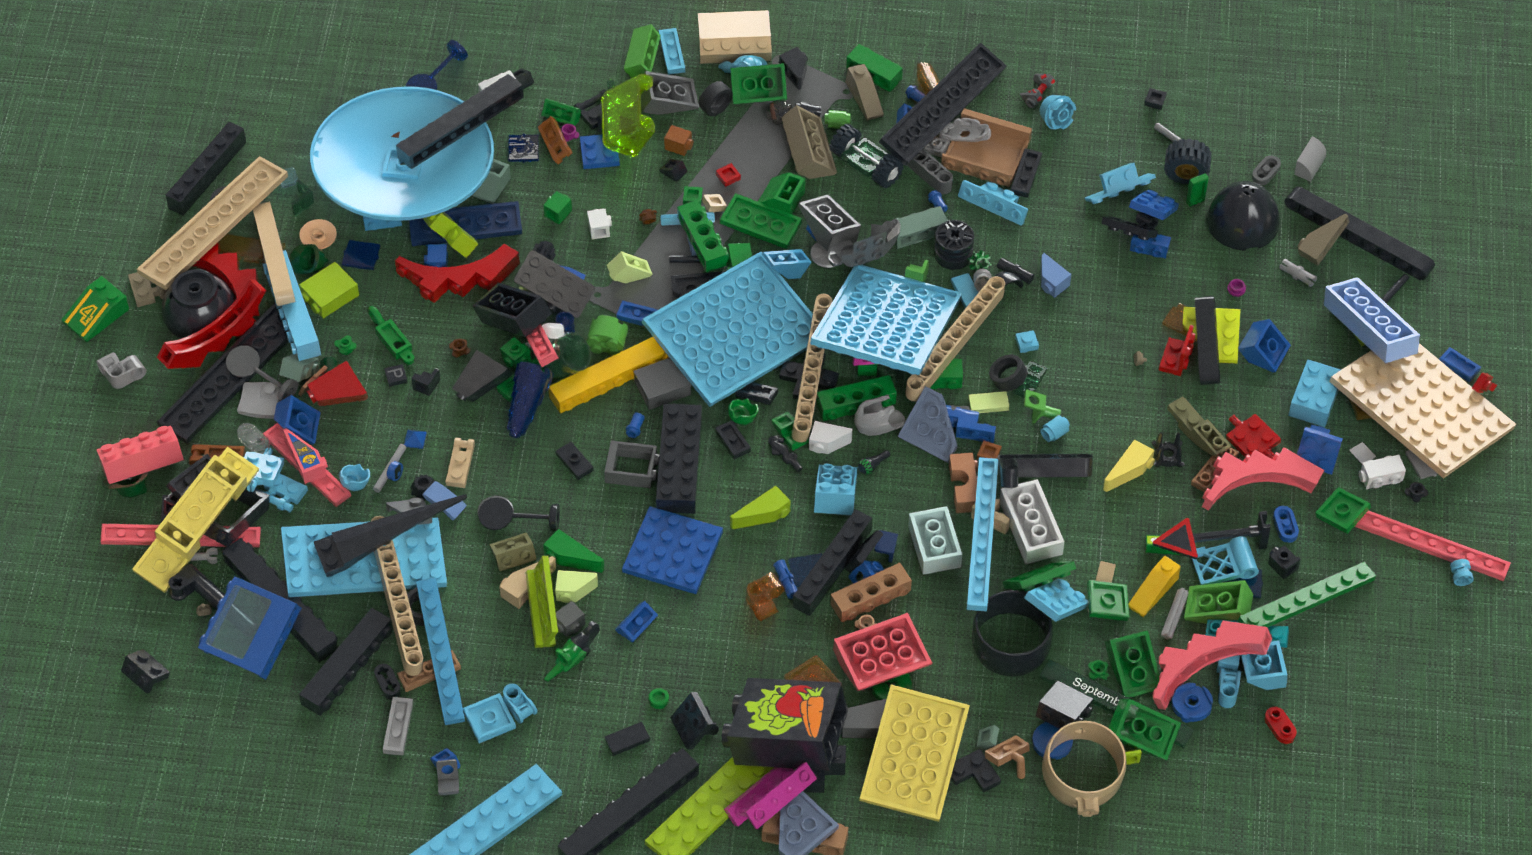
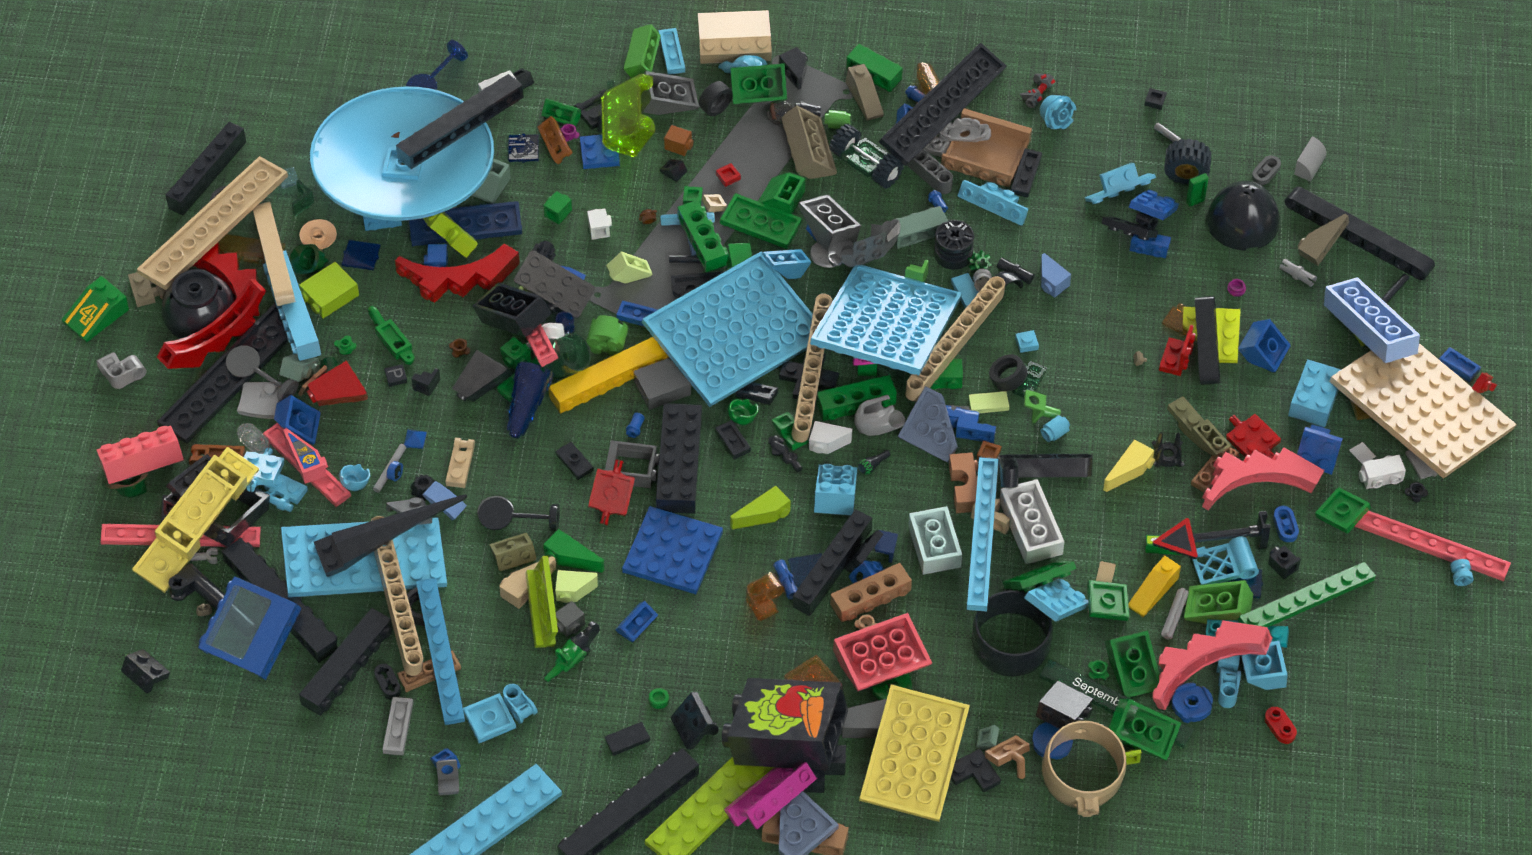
none -> red plate [588,460,635,525]

